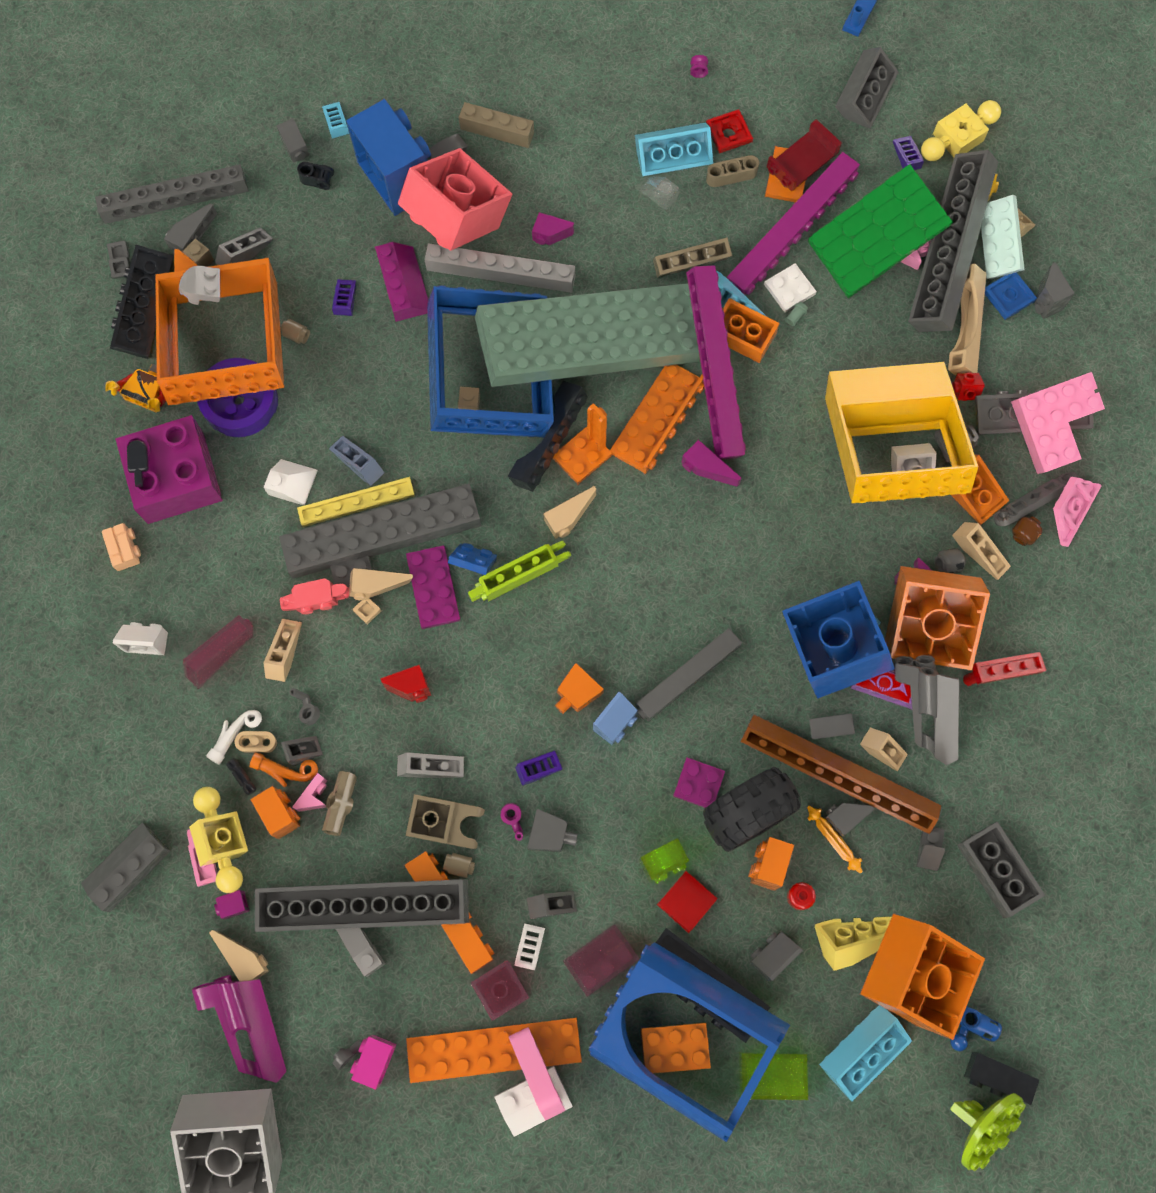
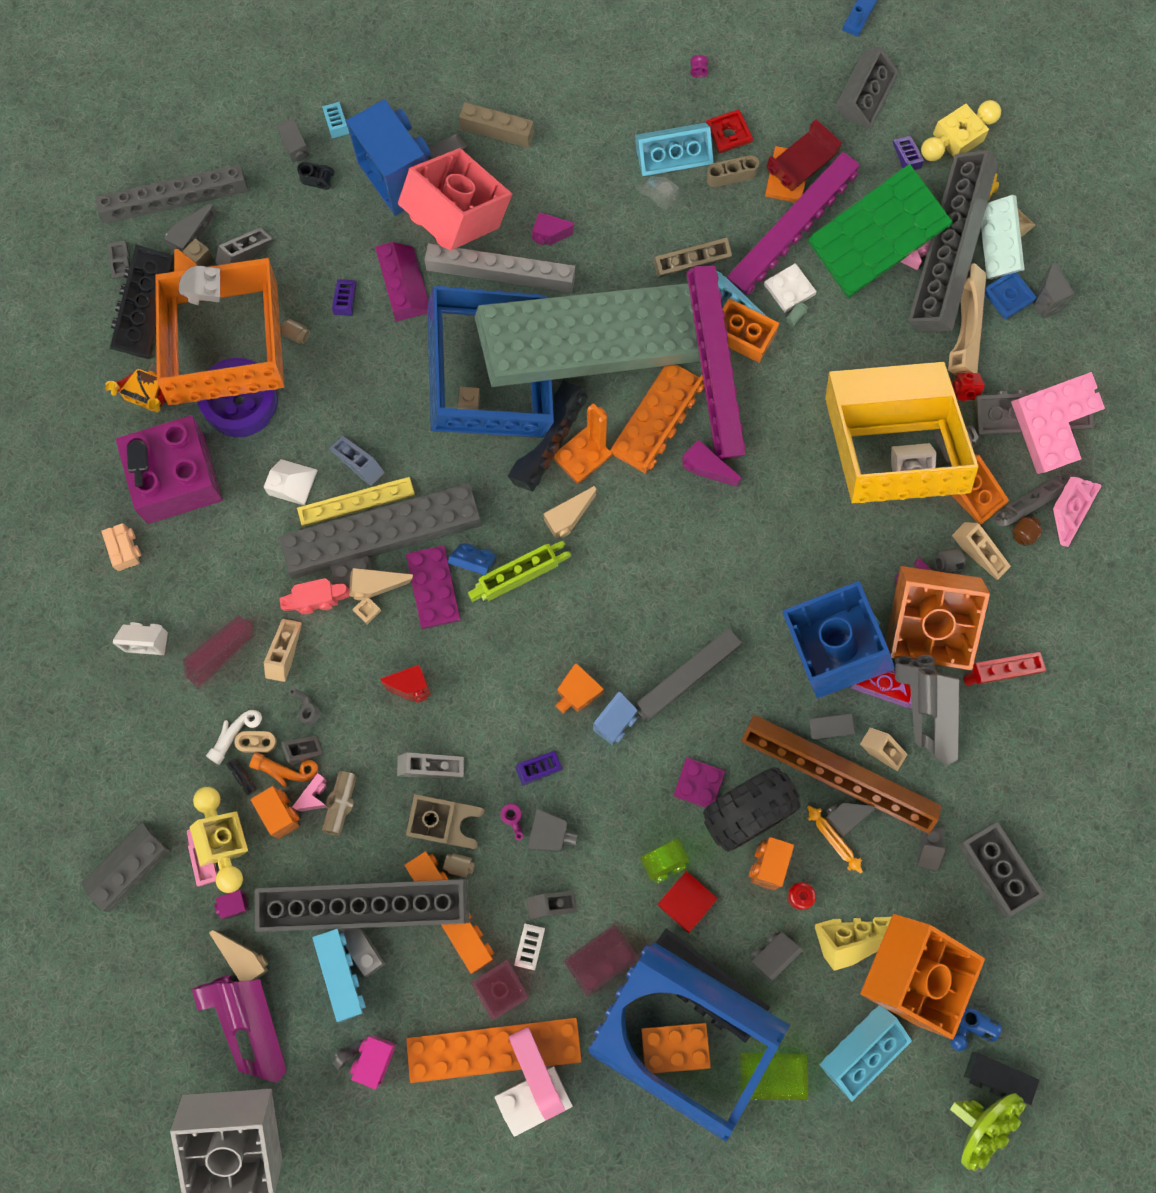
none -> medium azure slope [312,929,366,1022]

